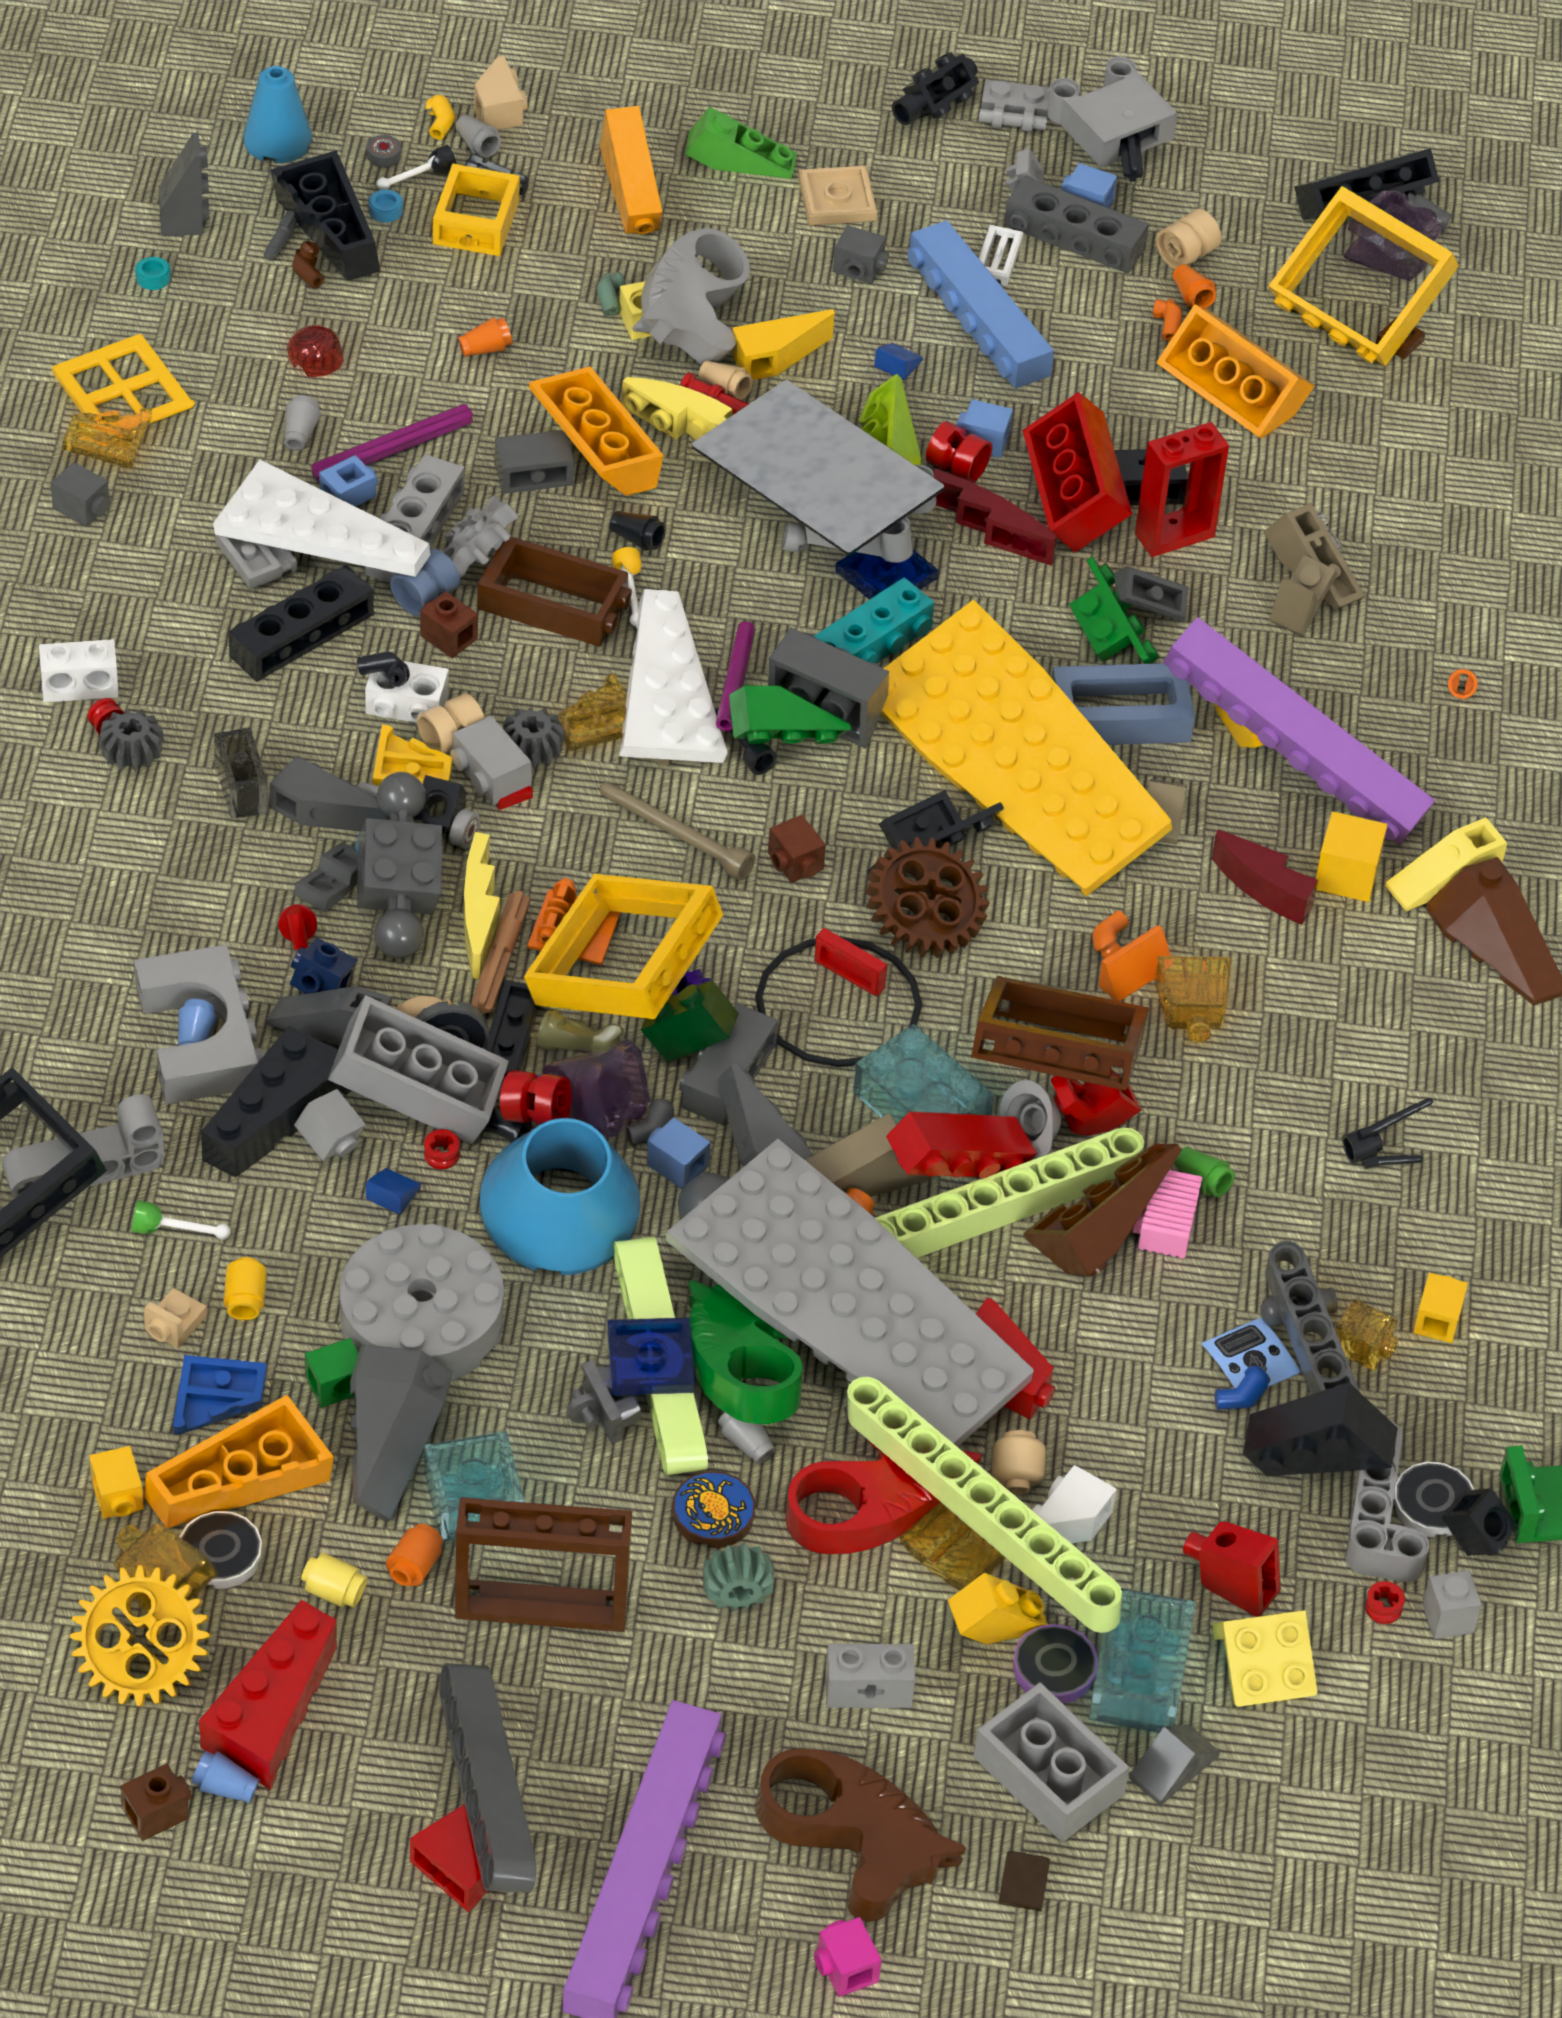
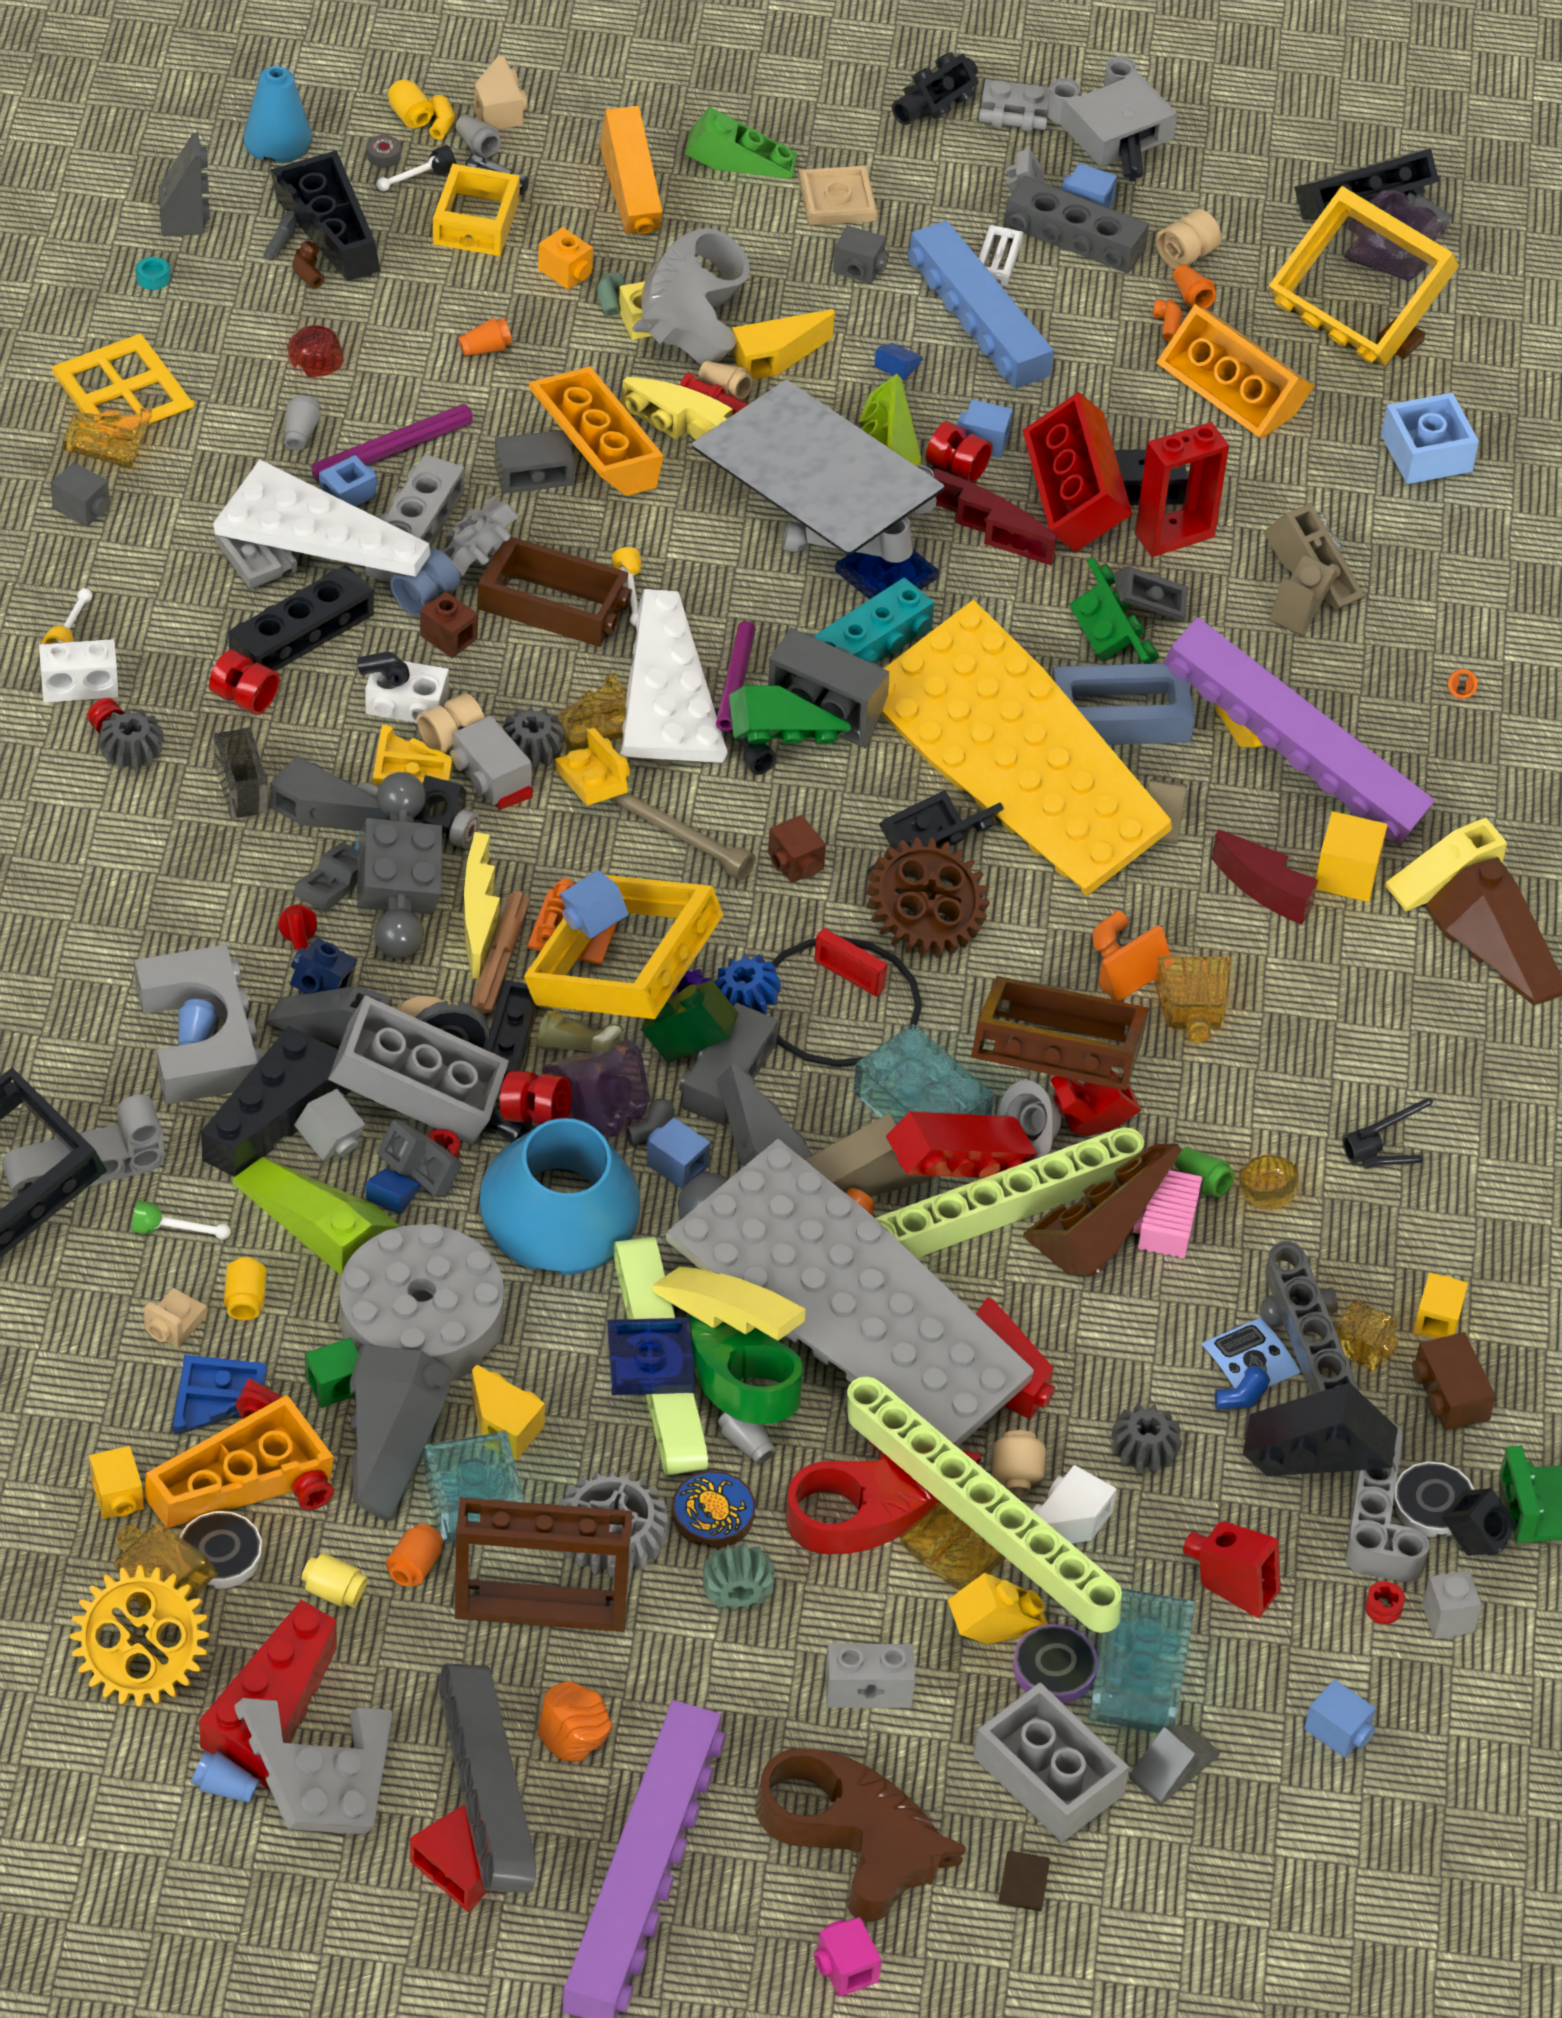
reddish brown brick [120,1763,192,1841] -> none
dark azure tile [368,190,403,222] -> none
flat silver hips [567,1360,641,1444] -> none
black cone [609,511,666,551] -> none
light yellow bracket [1212,1610,1317,1707] -> none
none -> hinge [42,588,92,644]
none -> red wheel [209,649,280,715]
none -> lime wedge [233,1157,401,1276]
none -> light grey wing [234,1698,392,1834]
none -> red plate [236,1378,282,1419]
none -> red bush [291,1470,334,1510]
none -> dark grey slope [377,1119,463,1197]
none -> yellow brick [388,79,434,129]
none -> yellow slope [472,1365,545,1461]
none -> orange hair [537,1681,612,1761]
none -> light orange brick [538,227,593,290]
none -> yellow bracket [555,728,630,806]
none -> light grey gear [558,1468,669,1578]
none -> medium blue brick [560,870,629,939]
none -> light yellow slope [652,1266,806,1341]
none -> blue gear [714,953,781,1015]
none -> dark grey gear [1111,1403,1182,1474]
none -> clear yellow hair [1239,1154,1300,1210]
none -> medium blue brick [1304,1679,1376,1758]
none -> light blue brick [1381,393,1479,484]
none -> reddish brown brick [1412,1332,1496,1431]

